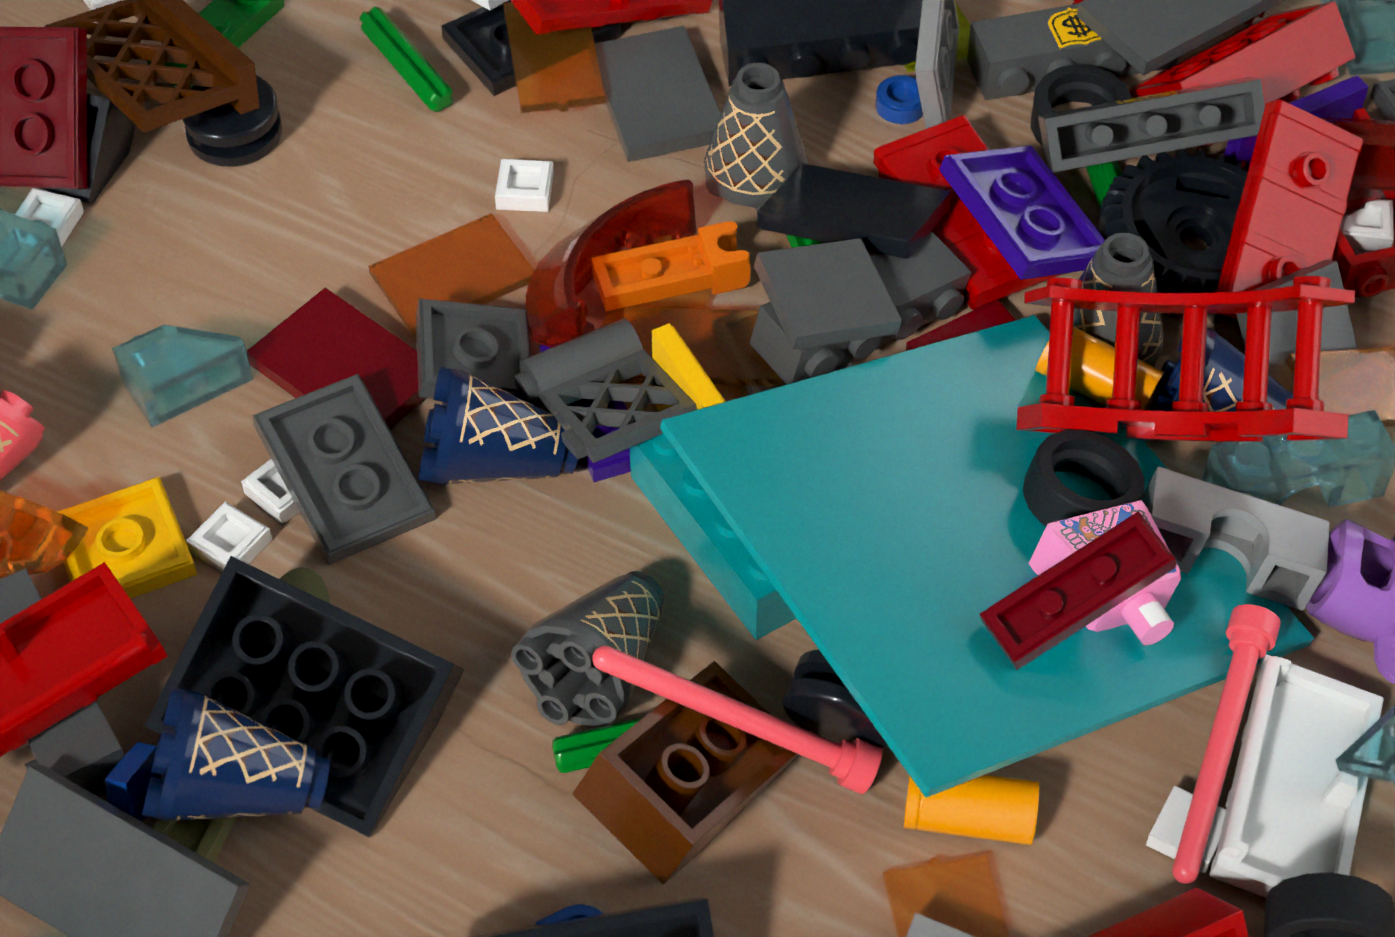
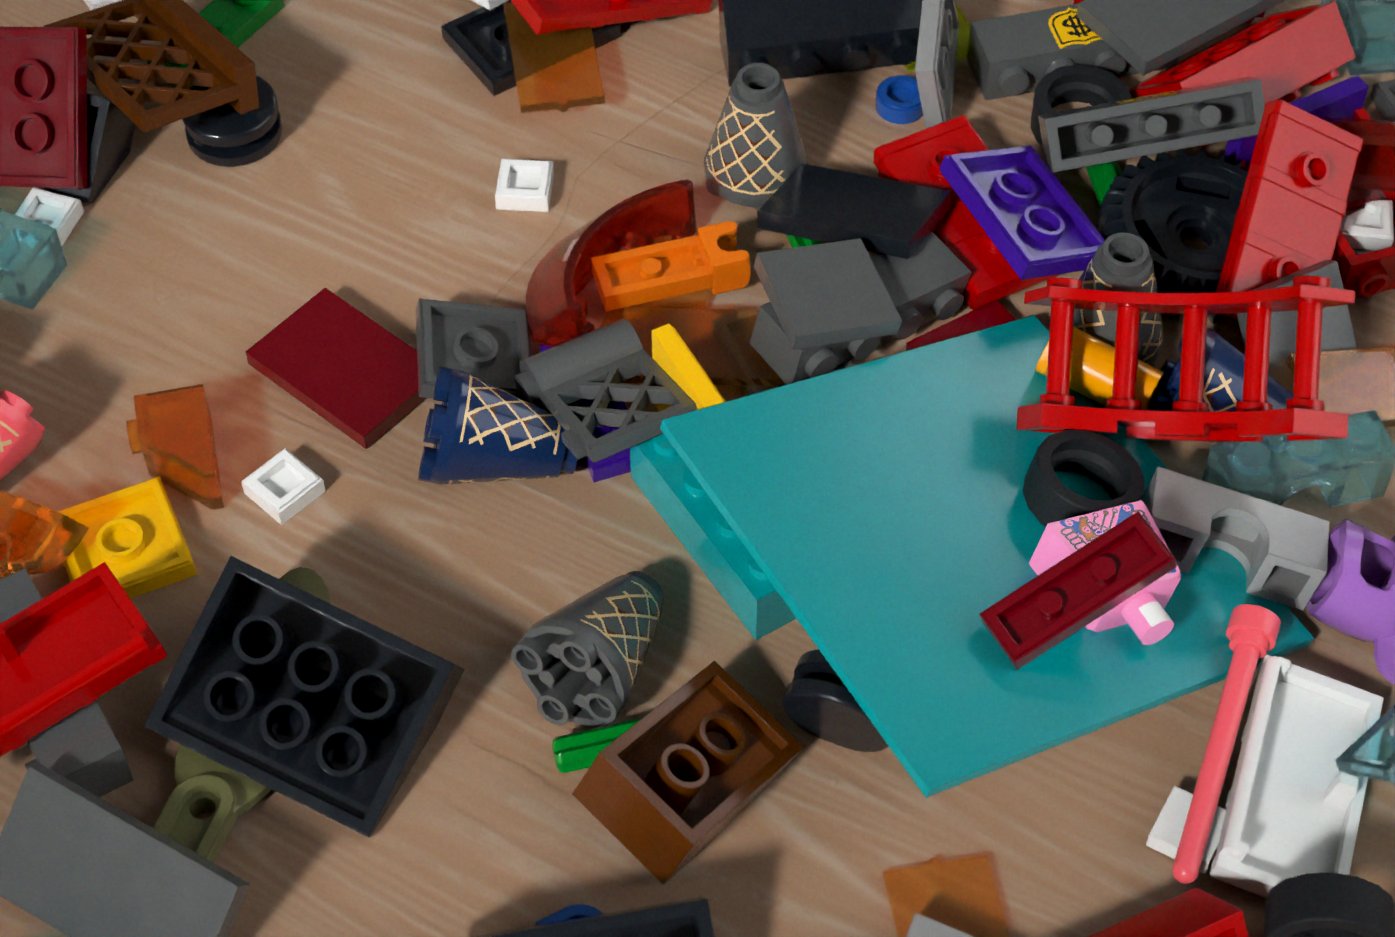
blue tile [105,742,160,821] -> none
clear light blue slope [112,324,253,428] -> none
dark blue cone [142,687,330,821] -> none
white tile [186,502,272,572] -> none
dark grey tile [253,374,435,565] -> none
green axle [360,7,454,112] -> none
clear orange piece [368,213,538,336] -> none
dark grey tile [588,26,721,162] -> none
coral piece [592,646,882,795] -> none
light orange pin [903,774,1039,845] -> none
none -> clear orange slope [126,384,224,510]

